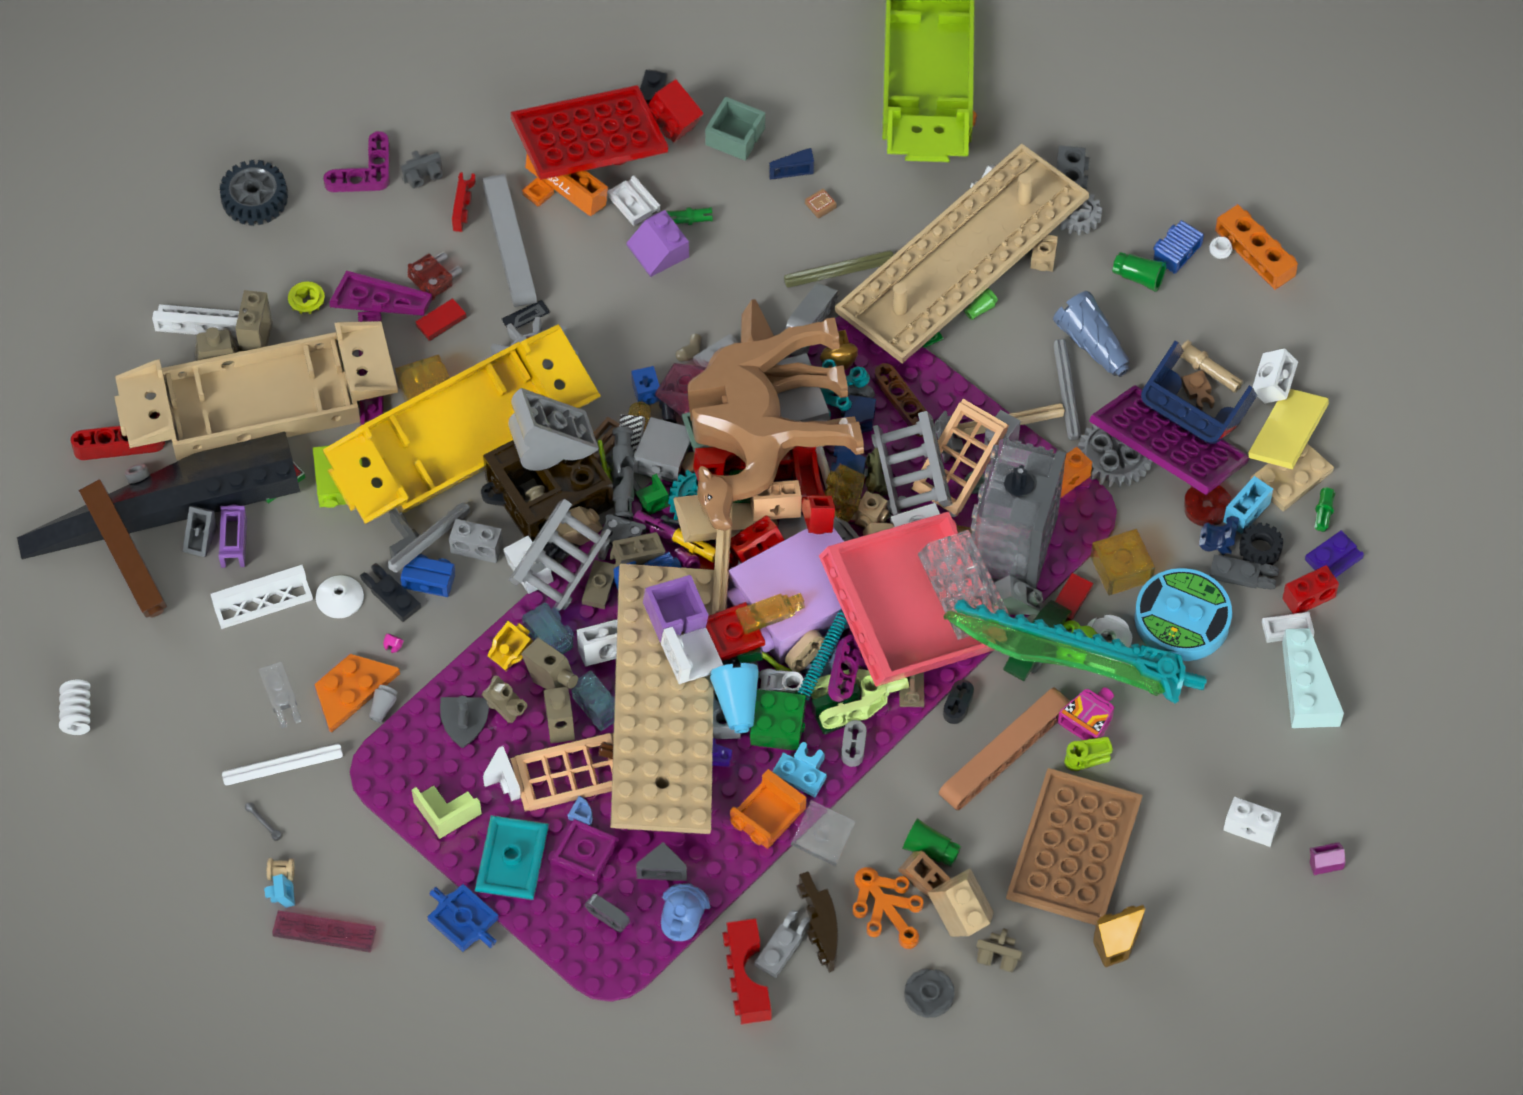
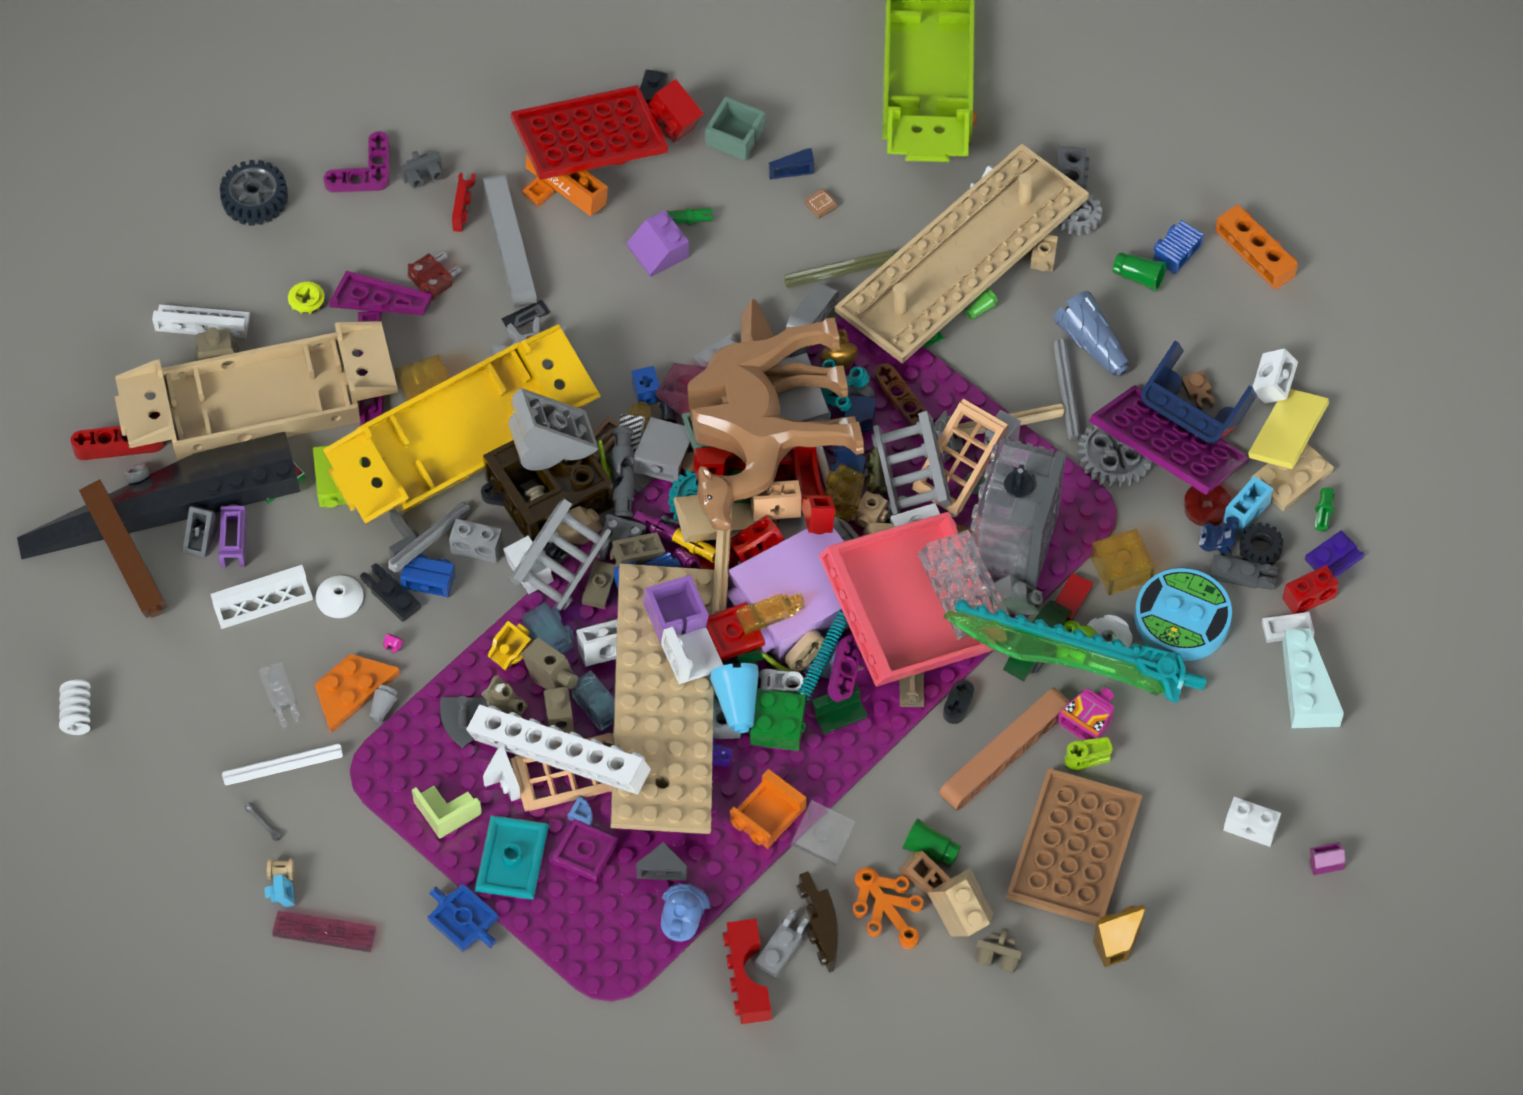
dark tan window [235,290,273,352] -> none
red tile [415,298,467,341] -> none
dark grey beam [585,894,630,932] -> none
white plate [607,176,660,226] -> none
green panel [636,474,669,515] -> none
dark tan arm [676,334,702,362] -> none
medium azure plate [772,742,827,797] -> none
yellowish green piece [808,669,909,729] -> none
light grey beam [841,720,866,767] -> none
dark grey tile [904,968,955,1018] -> none
orange brick [1061,447,1092,497] -> none
tan pin [1179,340,1243,393] -> none
white plate [1209,237,1232,259] -> none
none -> white brick [466,705,651,795]

